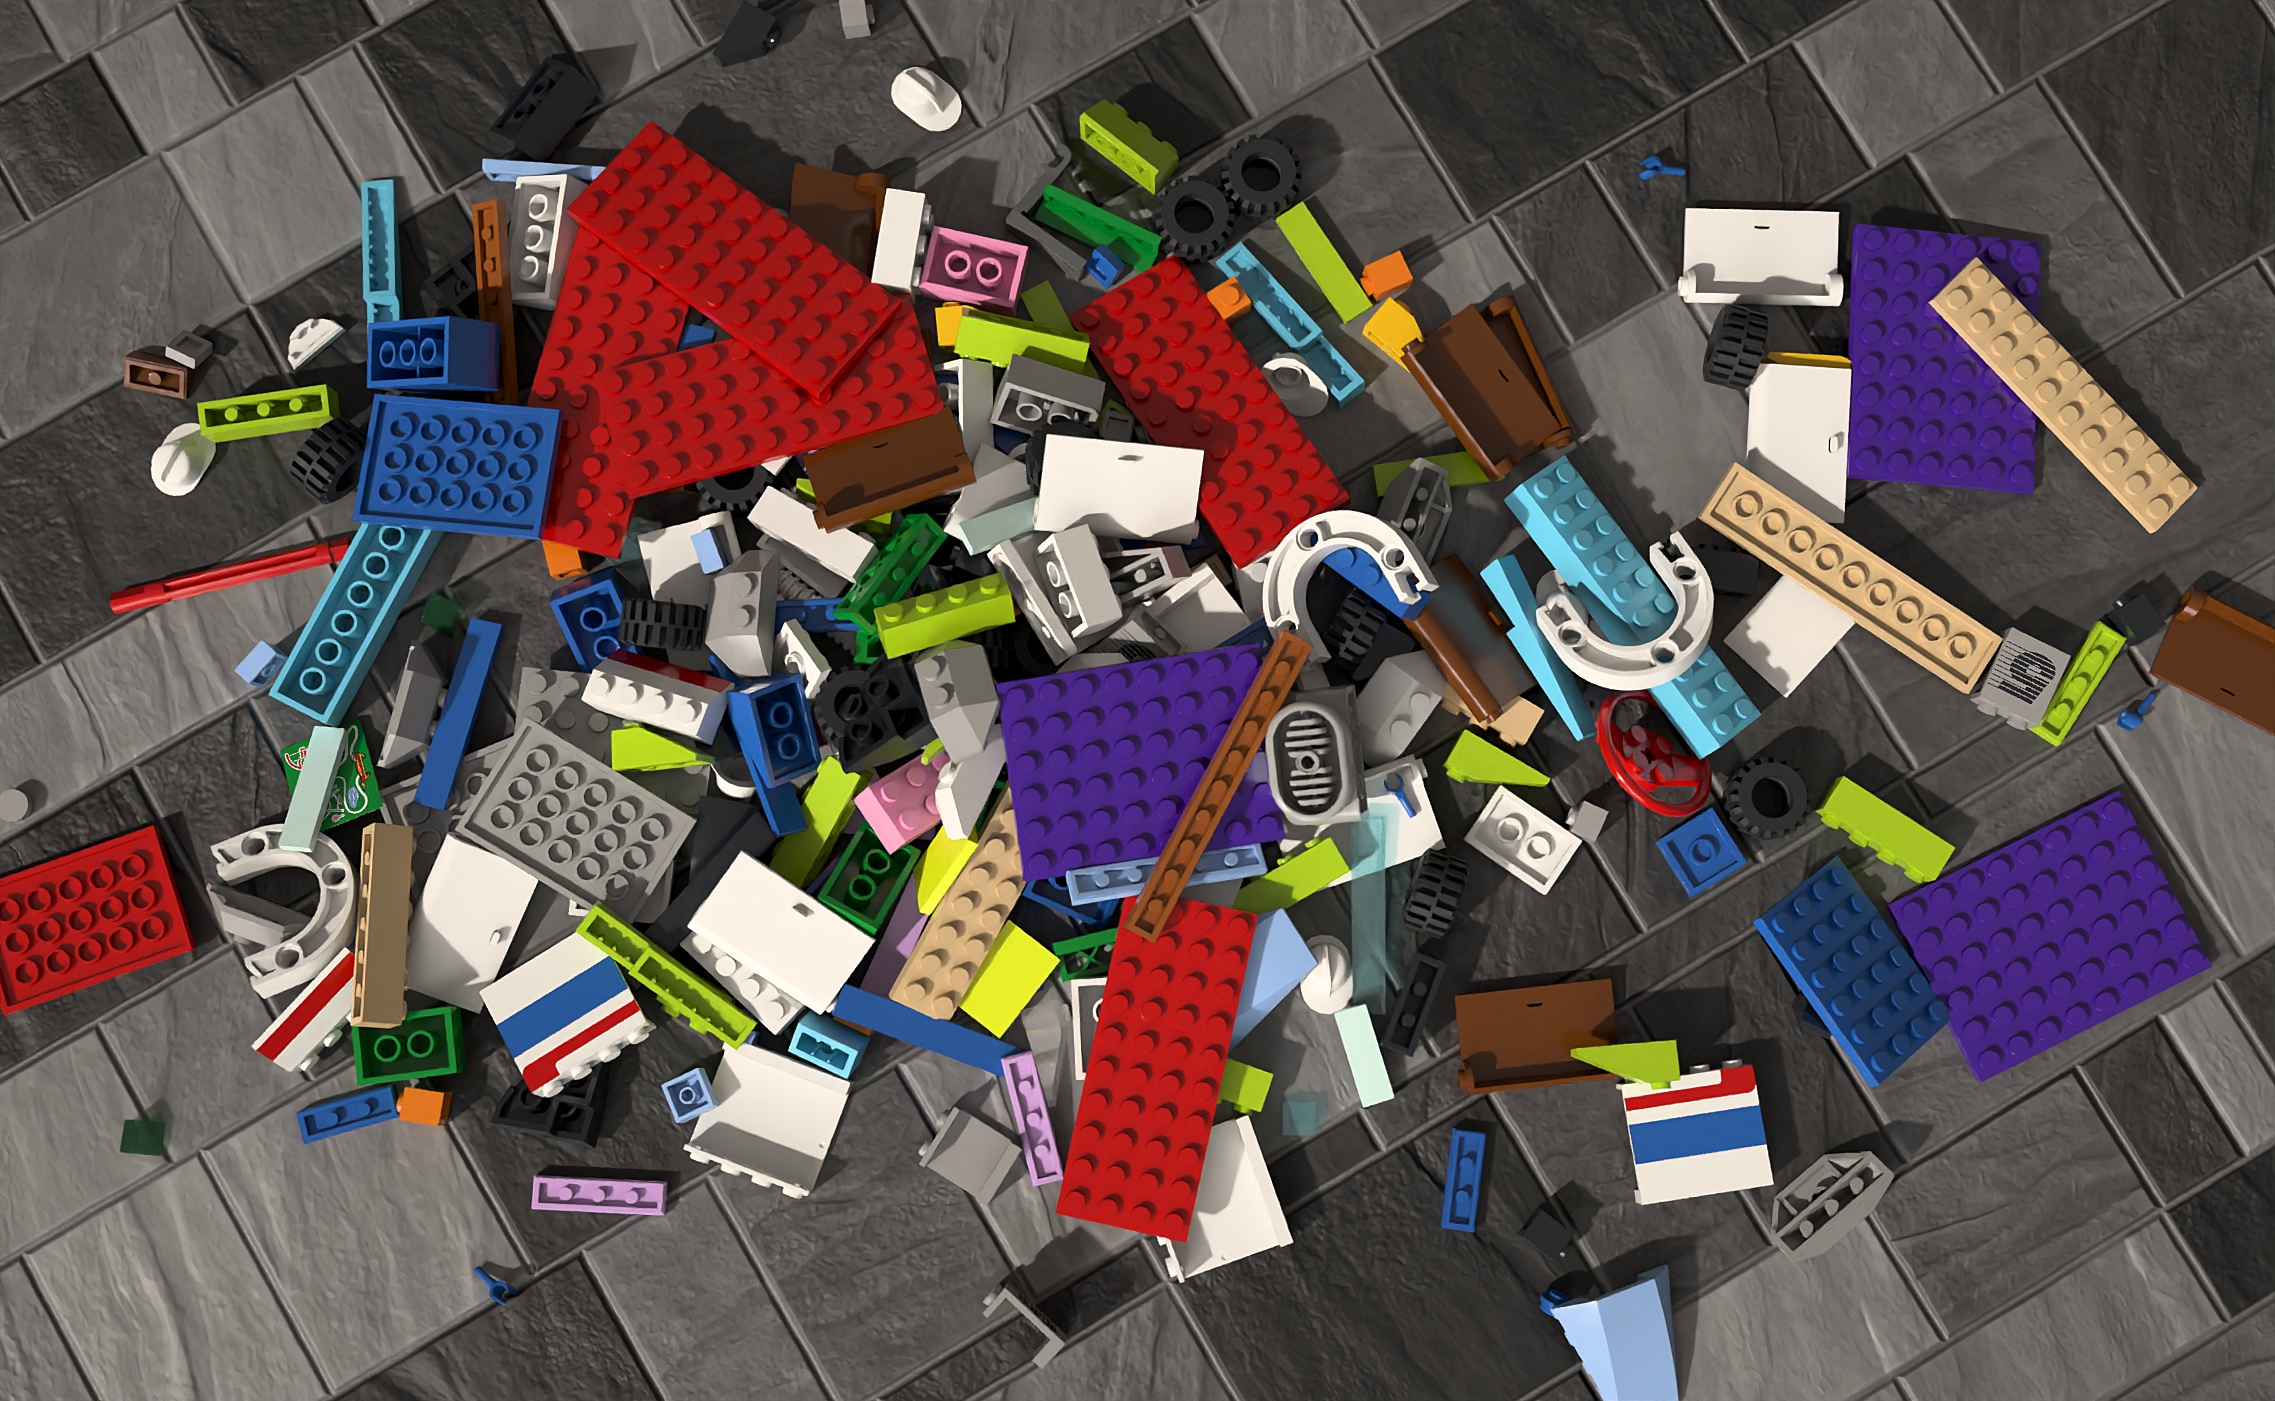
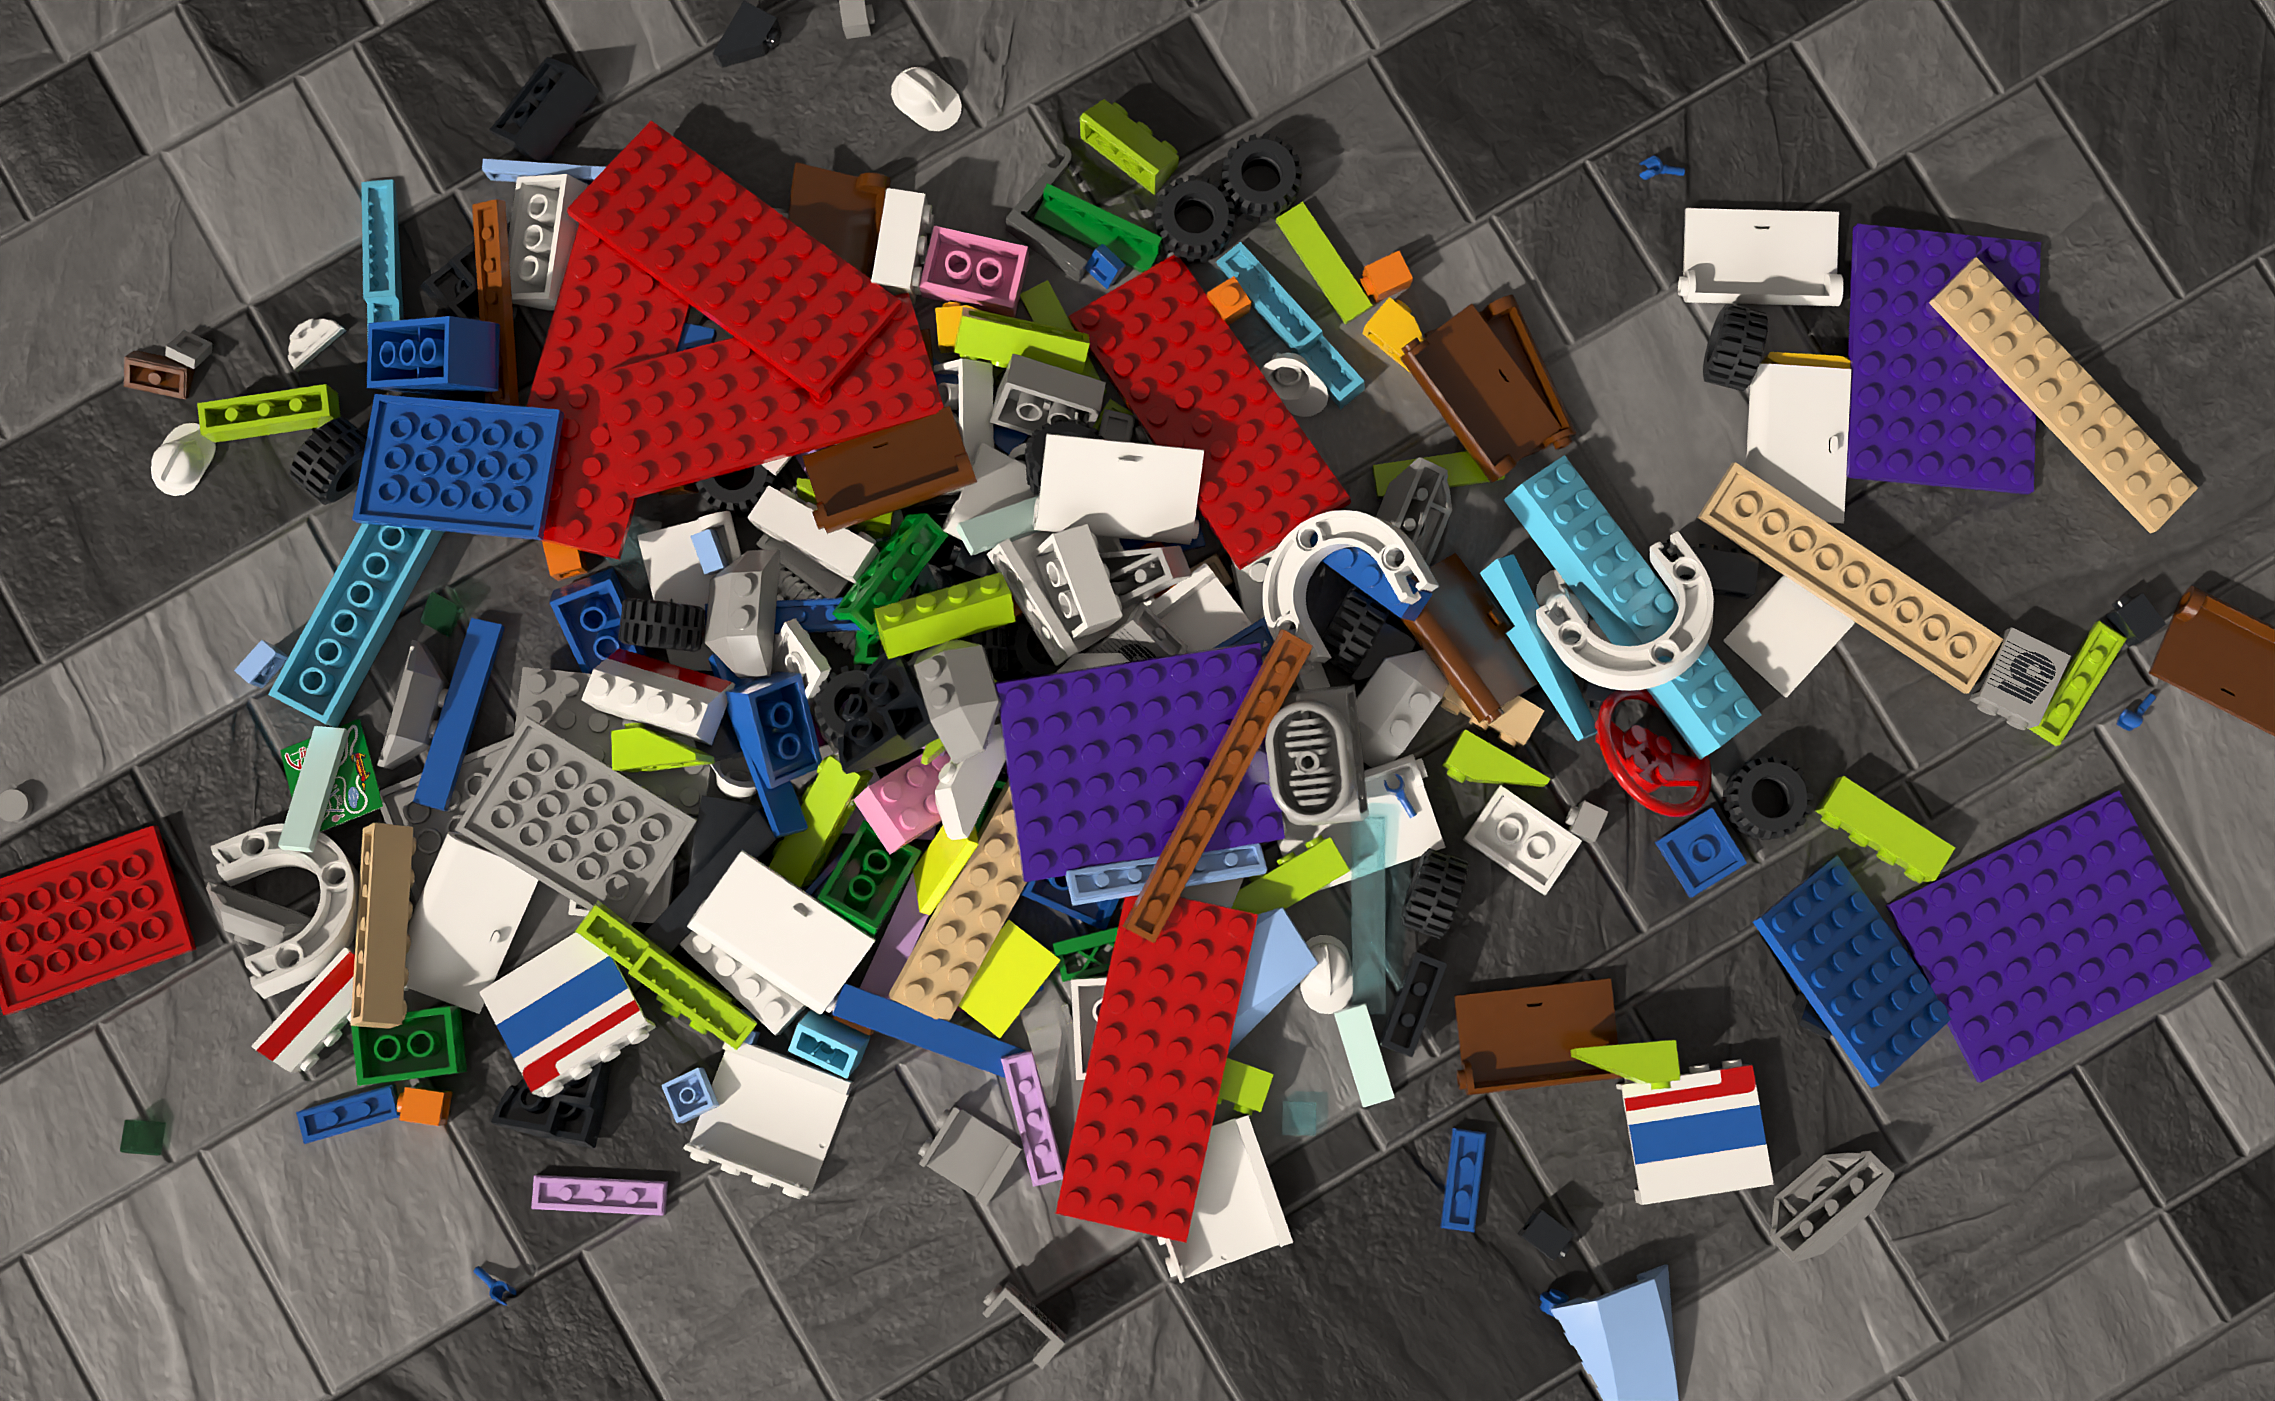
red piece [109,536,351,614] -> none

